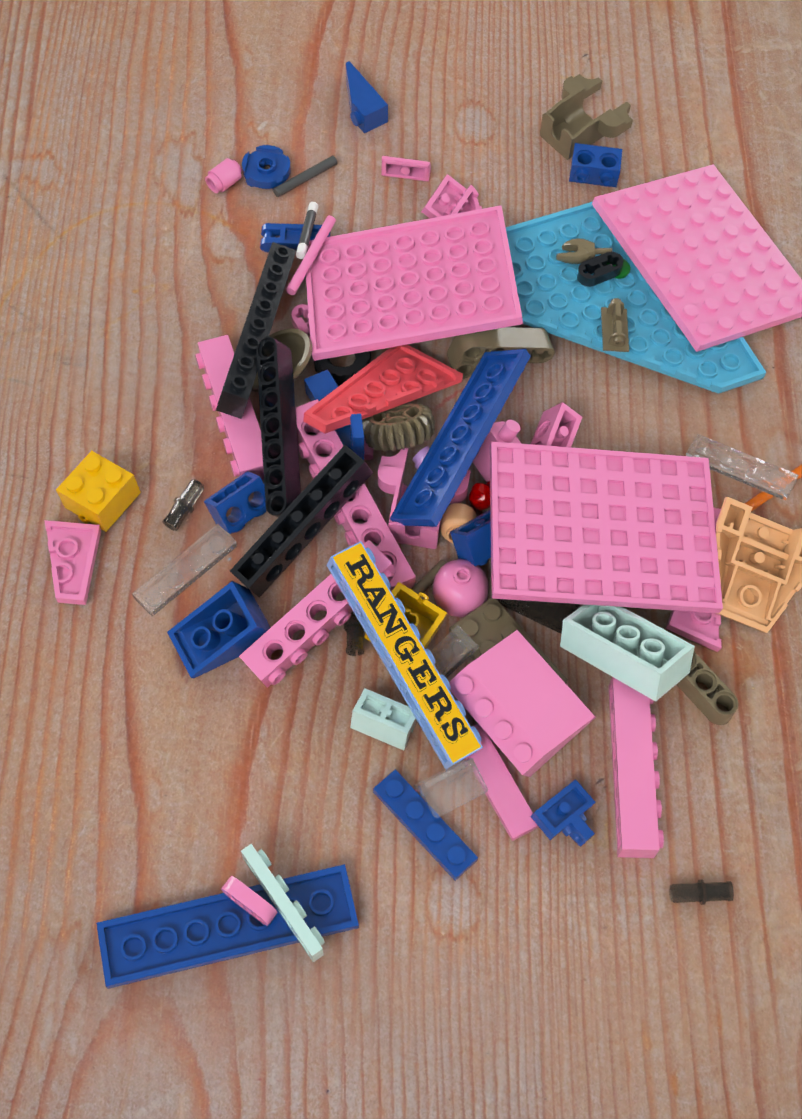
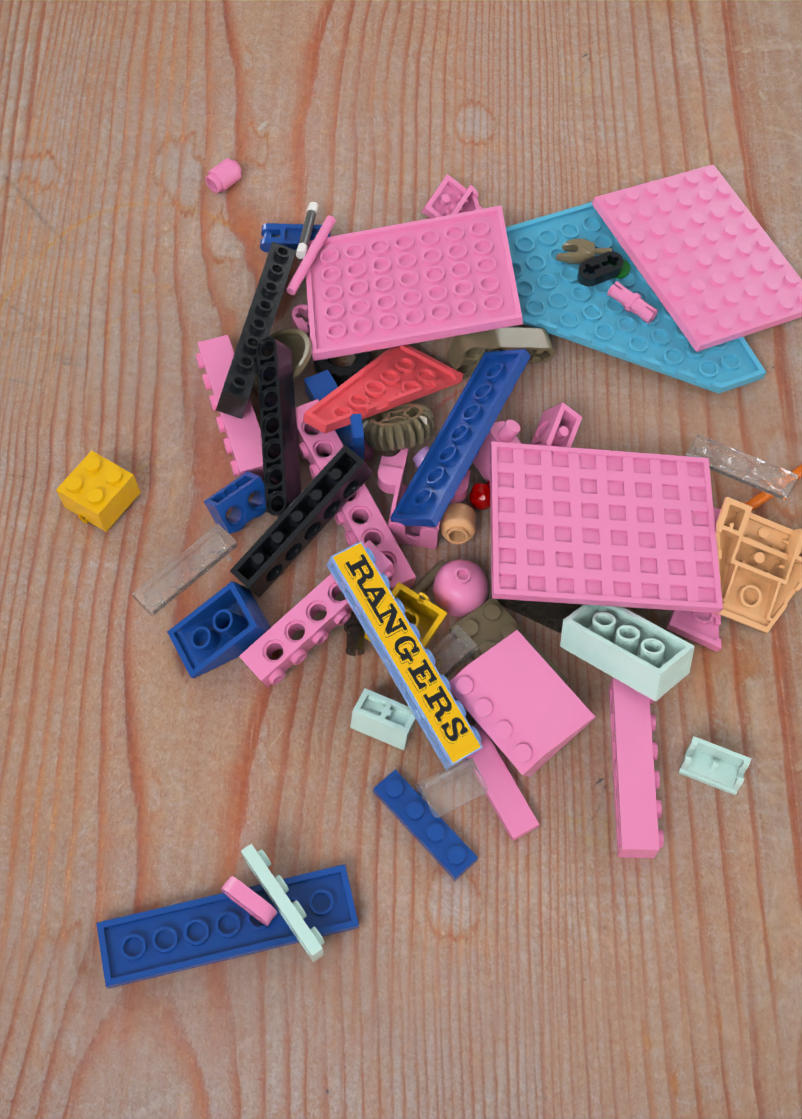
bright pink wing [44,520,101,605] -> none
clear smoke axle [162,479,204,531] -> none
blue plate [242,145,291,189] -> none
dark grey bar [273,155,337,197] -> none
blue slope [346,61,388,134] -> none
bright pink slope [381,156,431,181] -> none
blue slope [450,510,491,567] -> none
blue hinge [530,779,596,846] -> none
dark tan piece [540,74,633,160] -> none
blue brick [569,143,623,188] -> none
dark tan hinge [601,298,629,352] -> none
clear smoke axle [669,880,734,905] -> none
dark tan beam [676,652,739,725] -> none
none -> bright pink pin [607,281,658,324]
none -> light aqua hinge [678,736,751,795]

